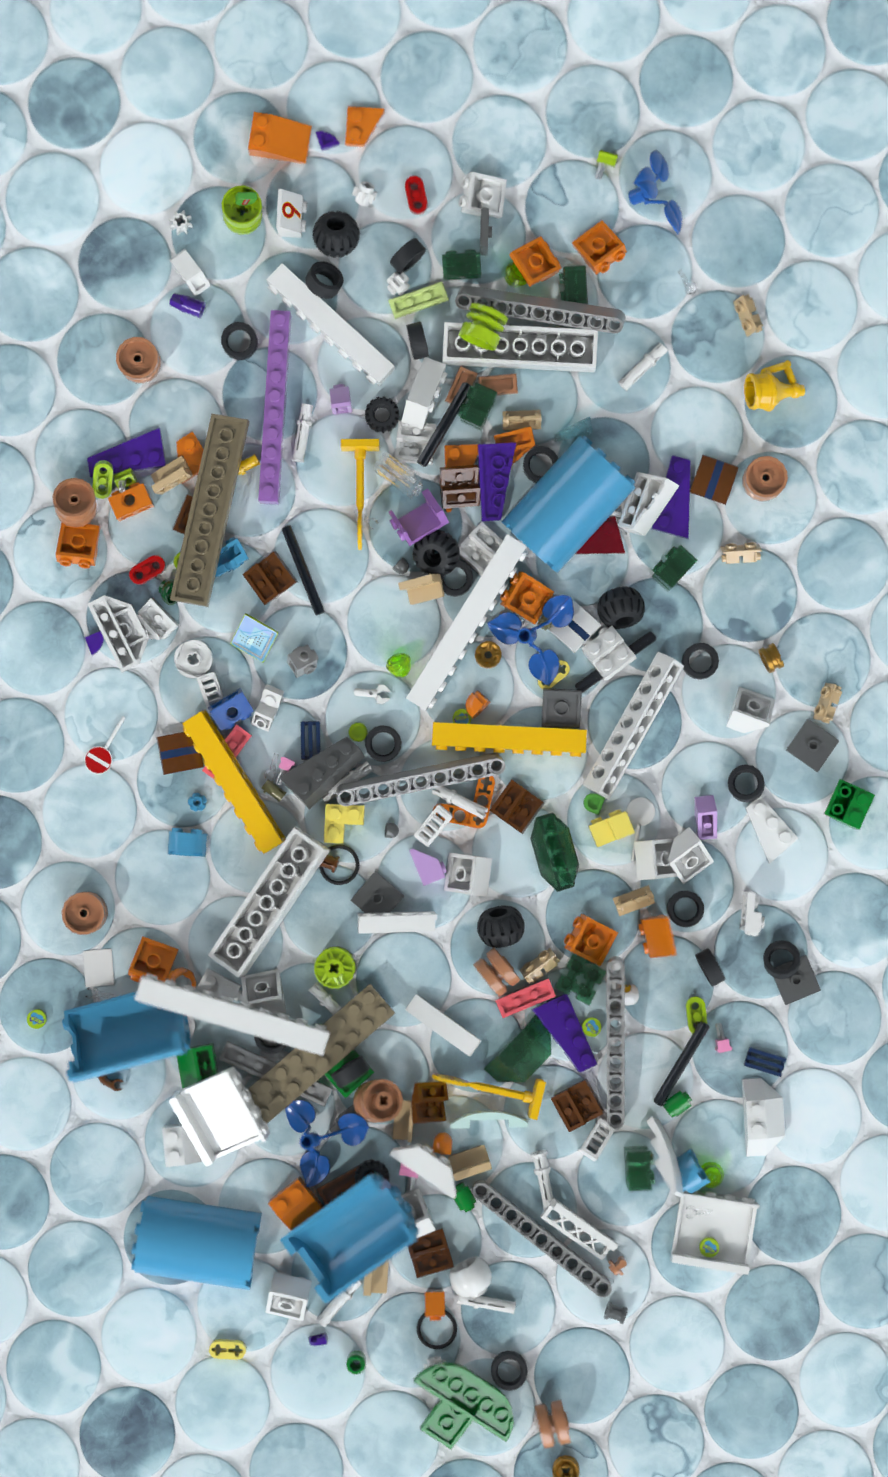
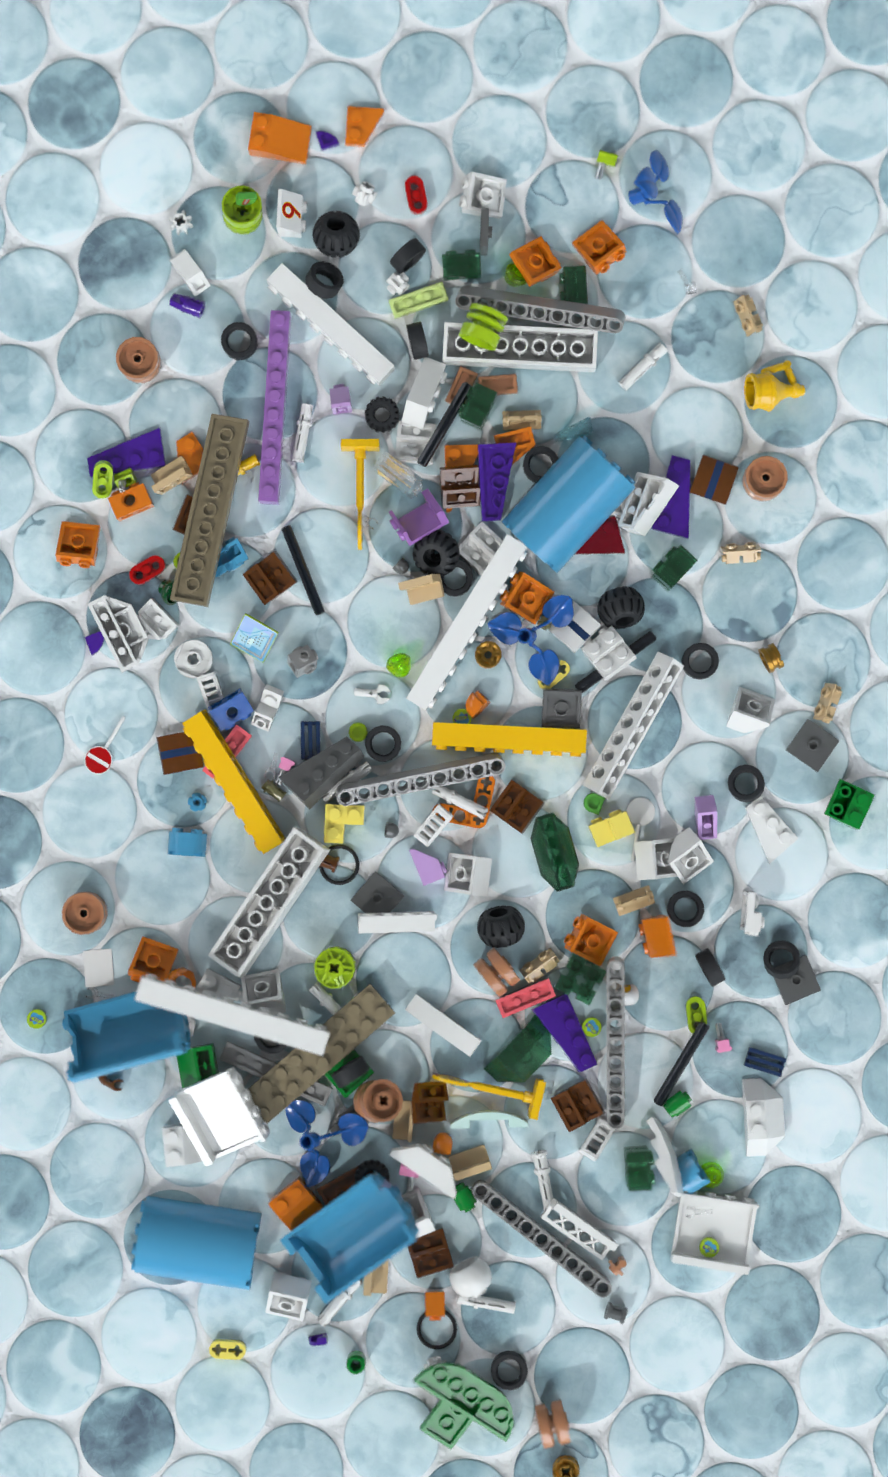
nougat wheel [52,478,97,527] -> none

